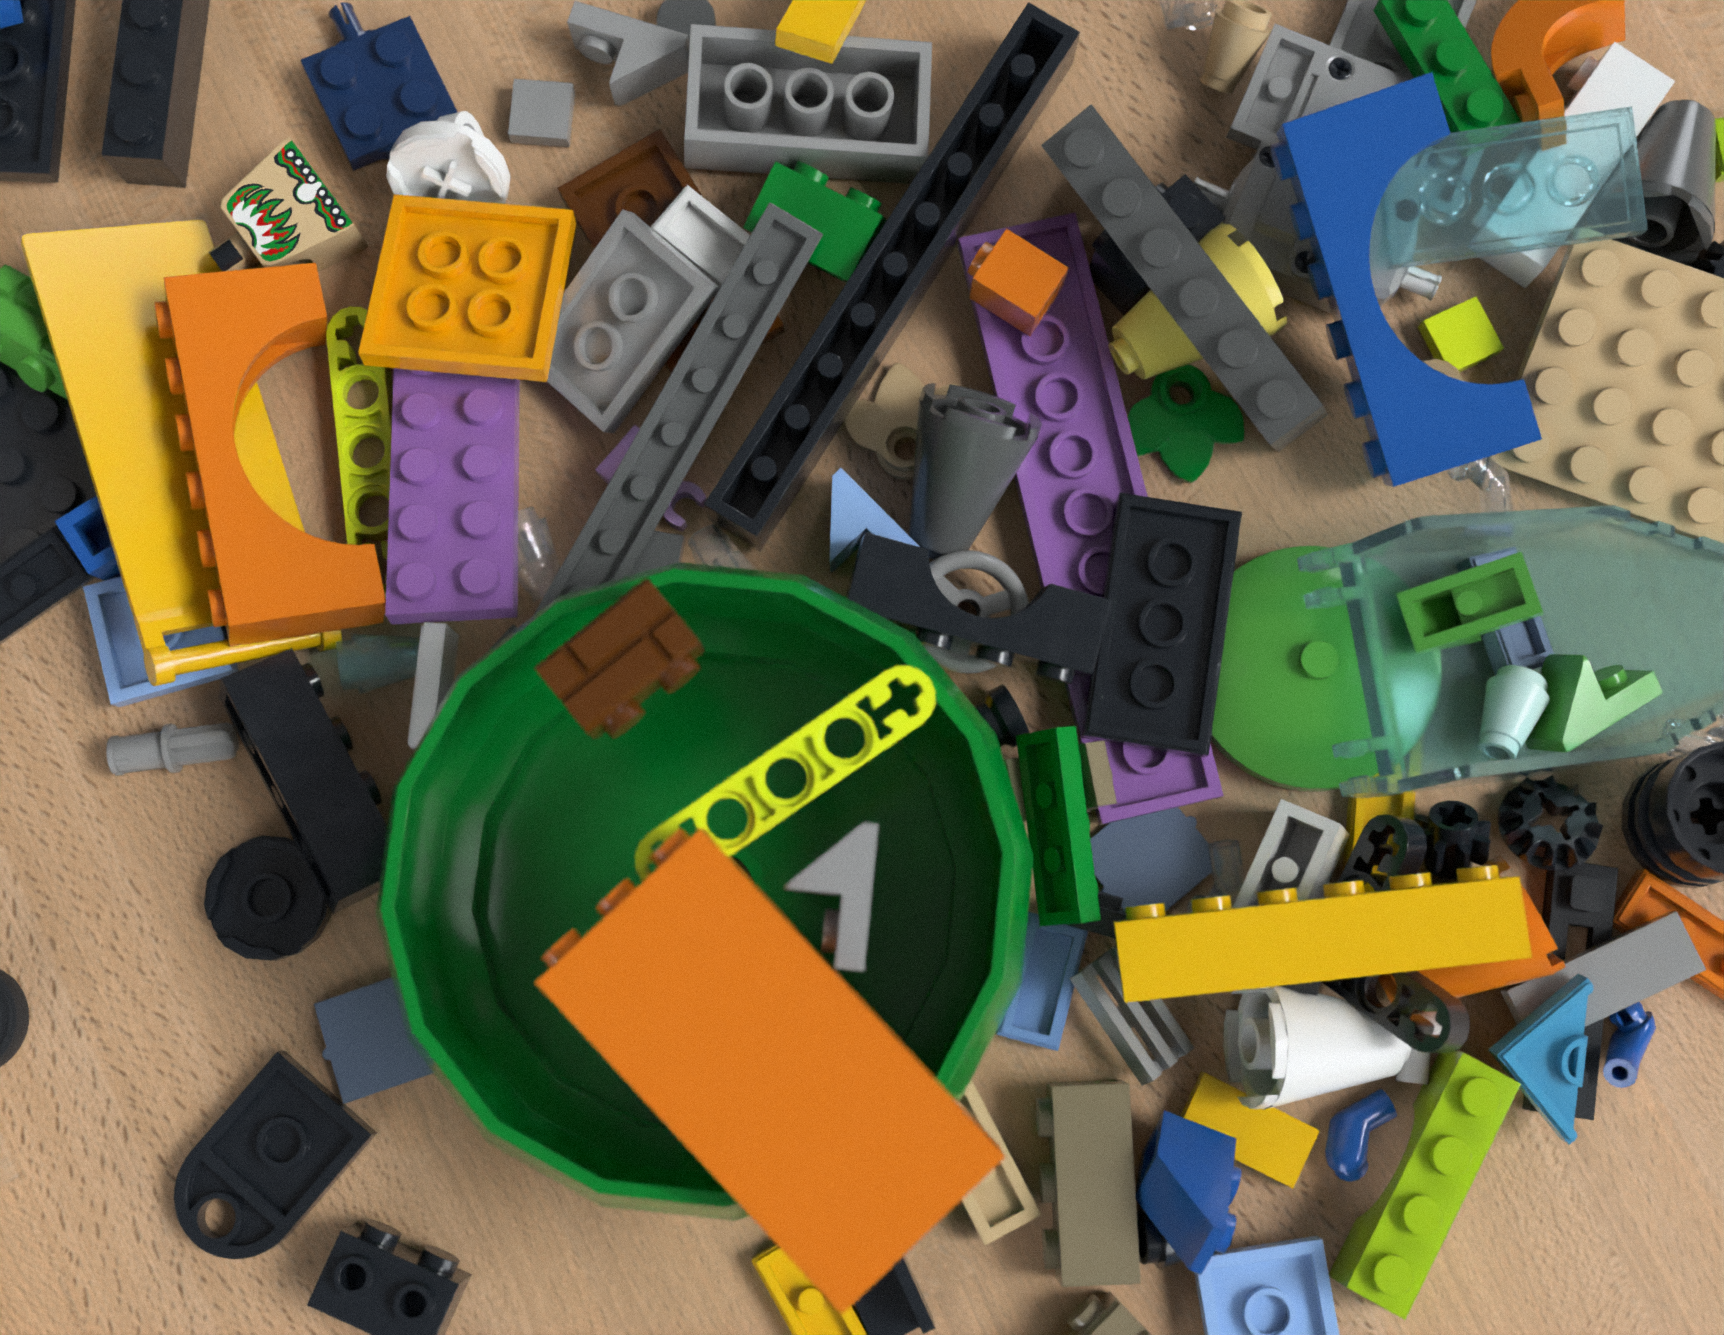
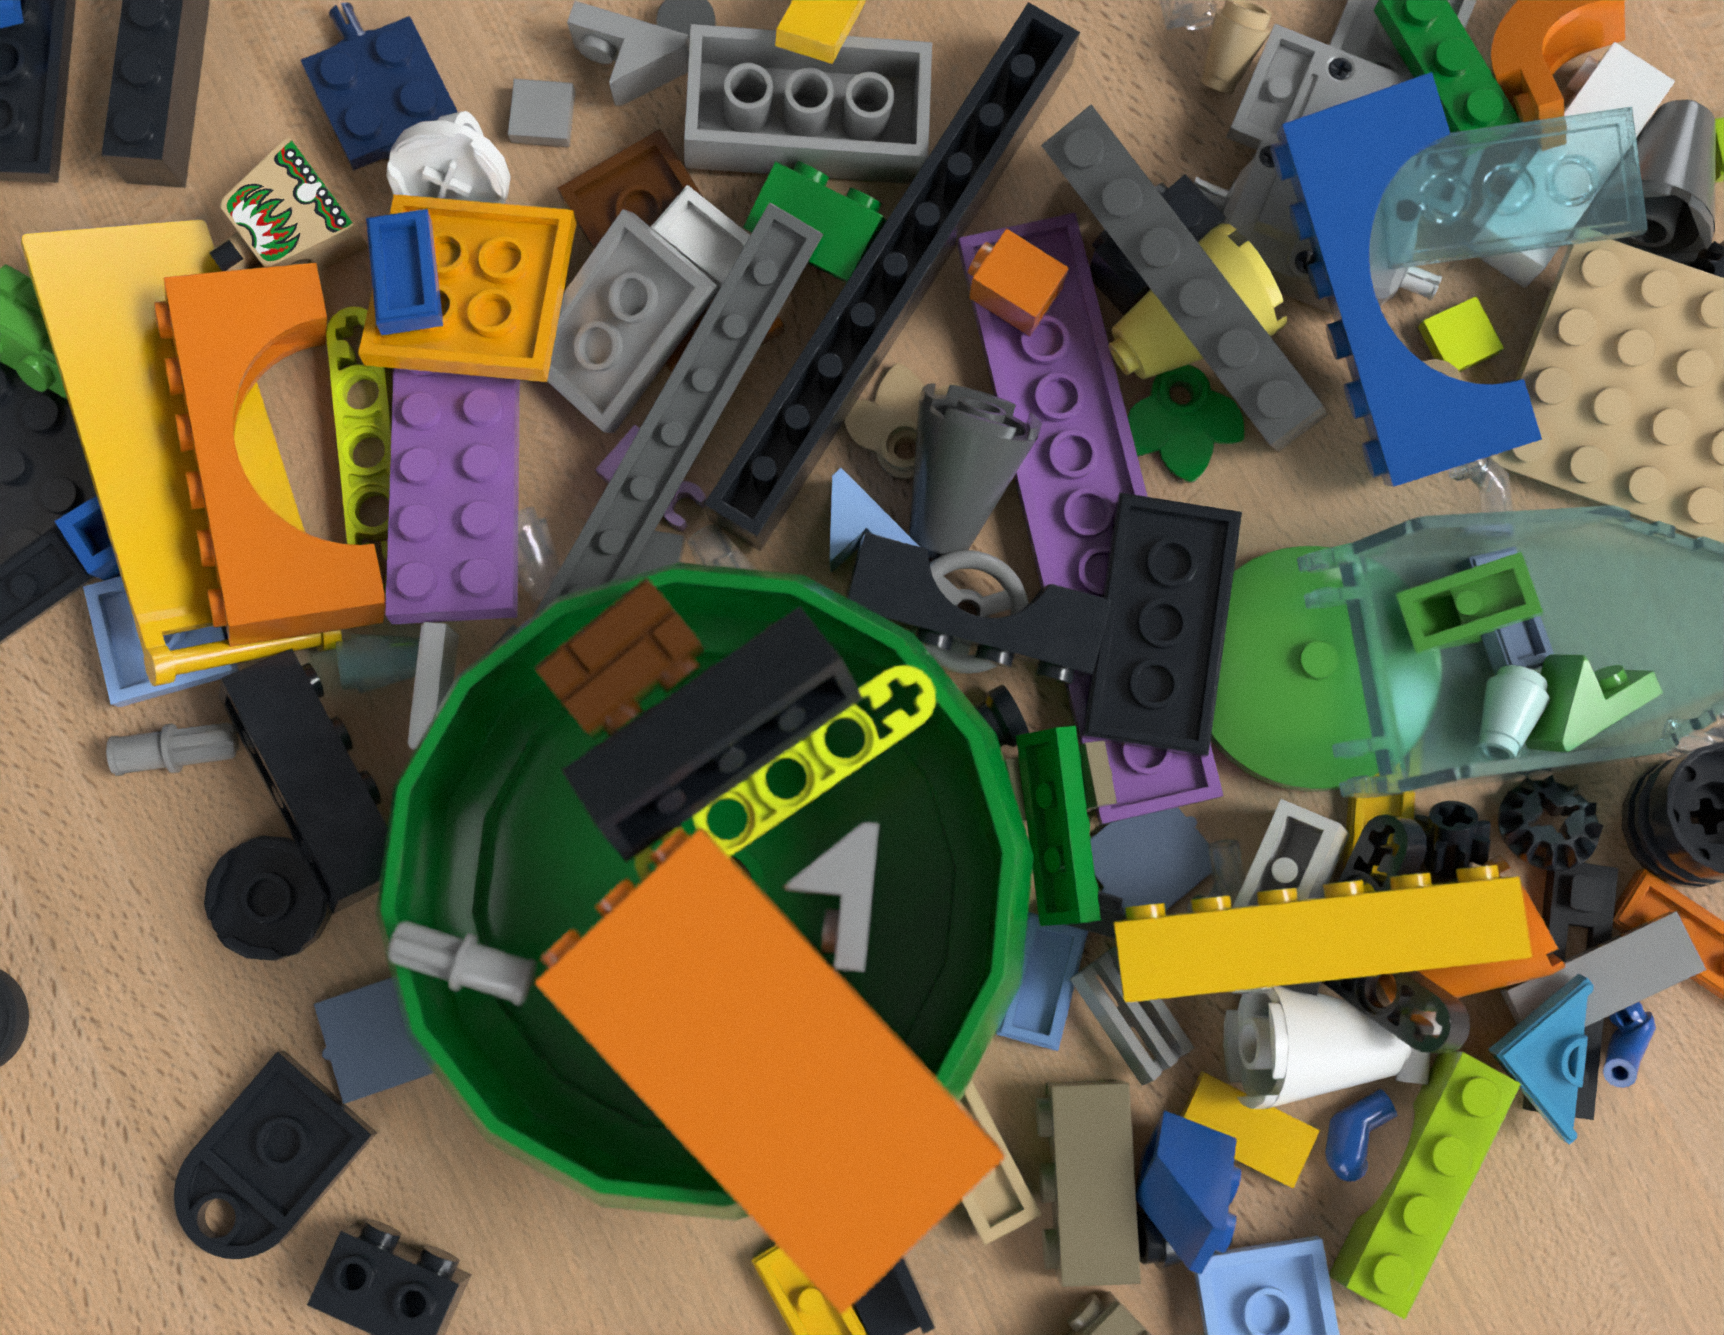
none -> blue tile [366,209,443,335]
none -> light grey axle [388,921,537,1006]
none -> black brick [562,606,863,862]

